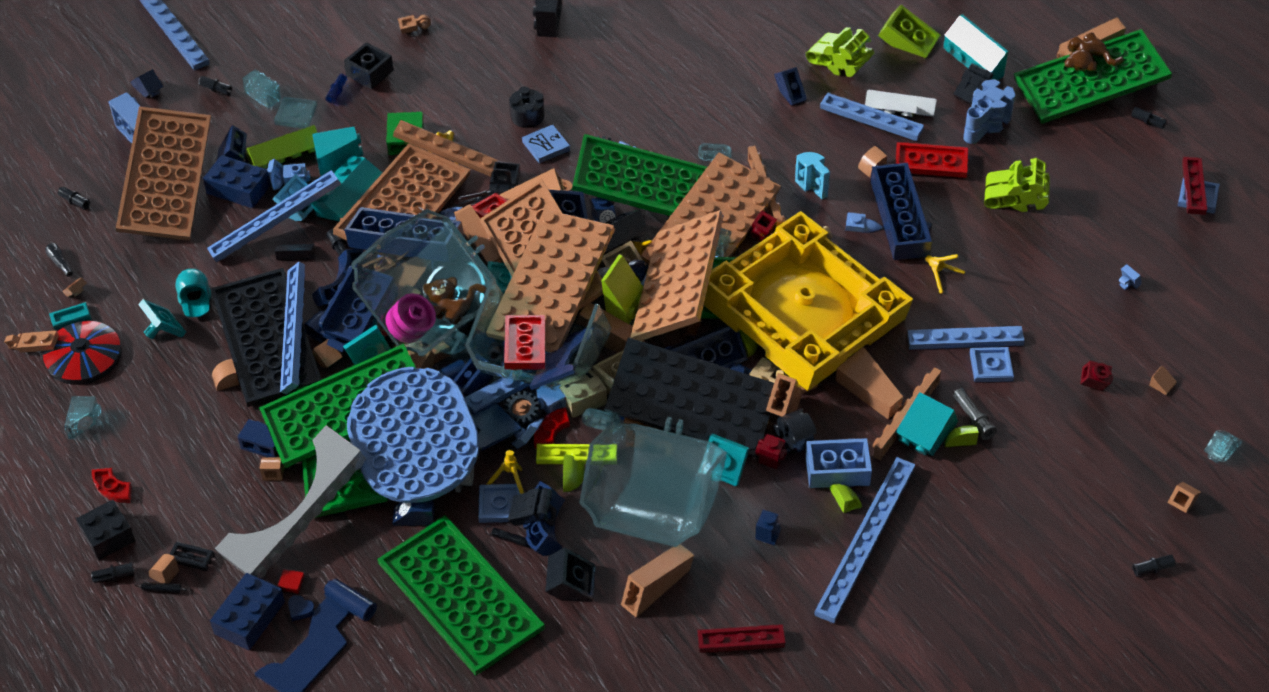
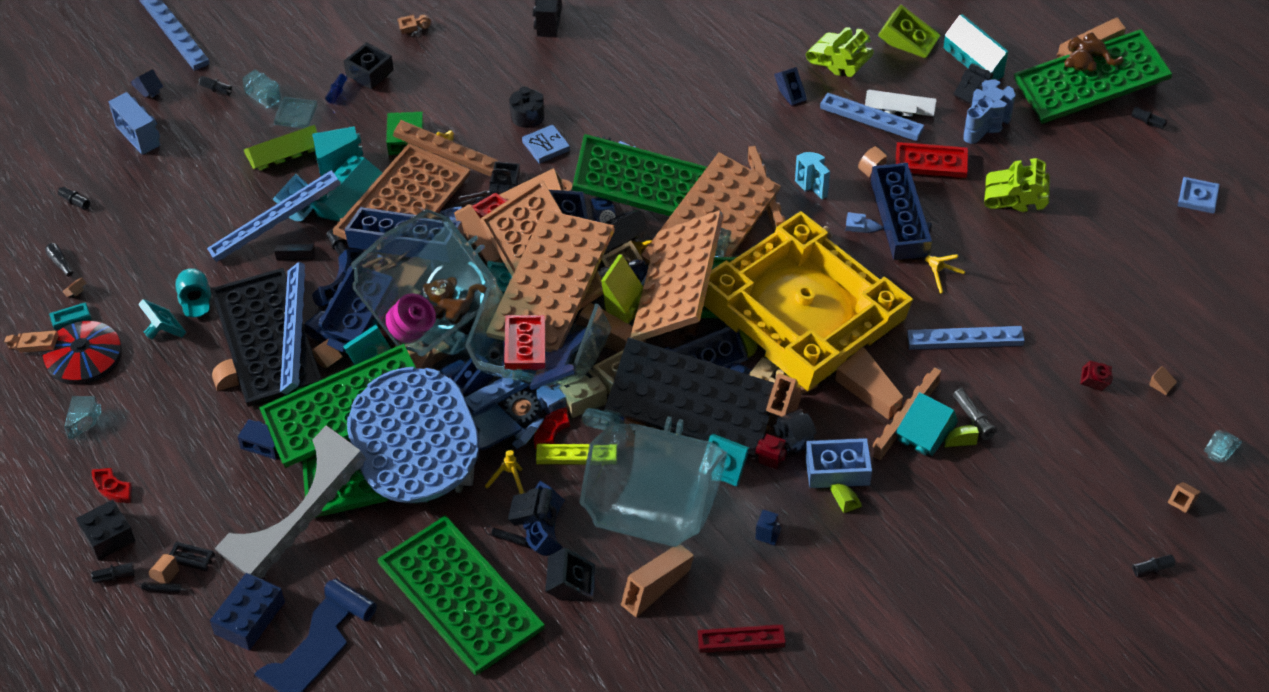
nougat plate [116,106,211,240] -> none
dark blue brick [203,155,271,209] -> none
dark blue slope [217,125,247,161] -> none
nougat brick [260,457,284,481] -> none
medium blue plate [267,159,284,190] -> none
red tile [277,569,305,594] -> none
medium blue brick [283,163,310,185] -> none
dark blue tile [288,595,315,621] -> none
dark blue slope [392,499,435,526] -> none
medium blue tile [479,484,520,523] -> none
lime brick [563,454,585,492] -> none
clear light blue beam [698,143,731,161] -> none
dark red brick [750,210,777,242] -> none
medium blue plate [815,457,915,623] -> none
medium blue tile [969,347,1014,382] -> none
medium blue tile [1119,264,1142,290] -> none
dark red plate [1182,157,1207,215] -> none

